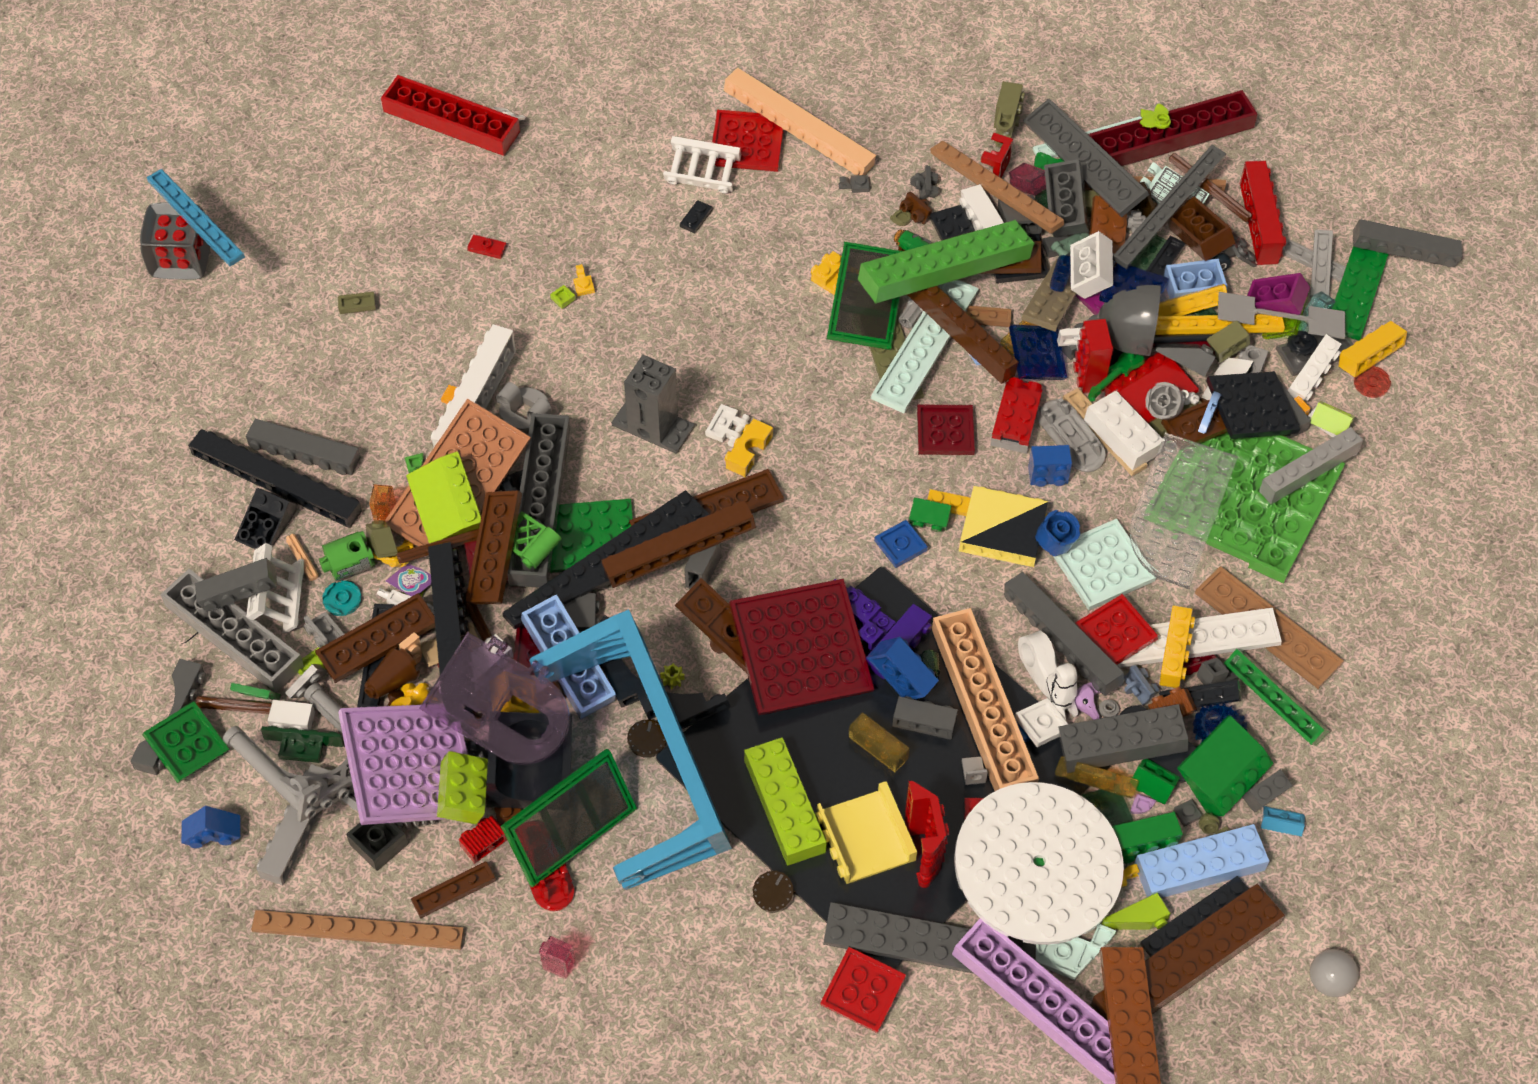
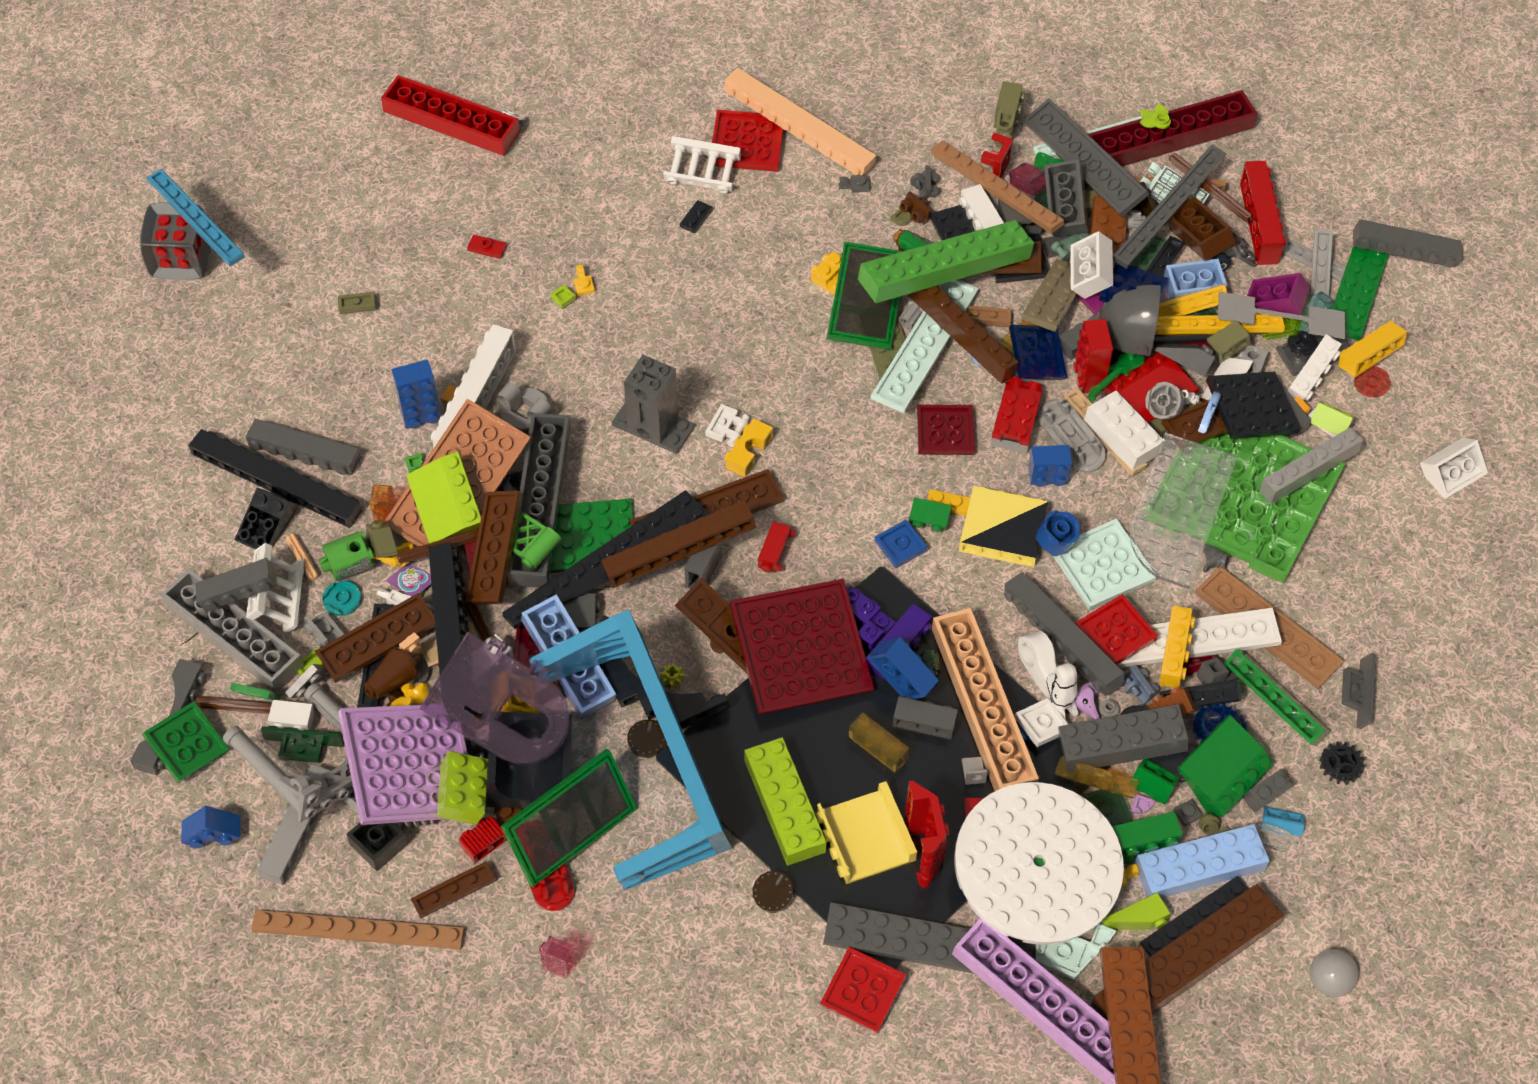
clear blue beam [1050,255,1071,292] -> none
white bracket [1057,328,1081,350] -> none
none -> blue brick [391,359,441,429]
none -> dark grey tile [415,659,429,683]
none -> red brick [758,521,796,573]
none -> dark grey animal [1203,543,1230,573]
none -> clear plate [1255,822,1293,852]
none -> black gear [1319,741,1365,785]
none -> dark grey bracket [1341,653,1376,729]
none -> white slope [1420,438,1488,499]

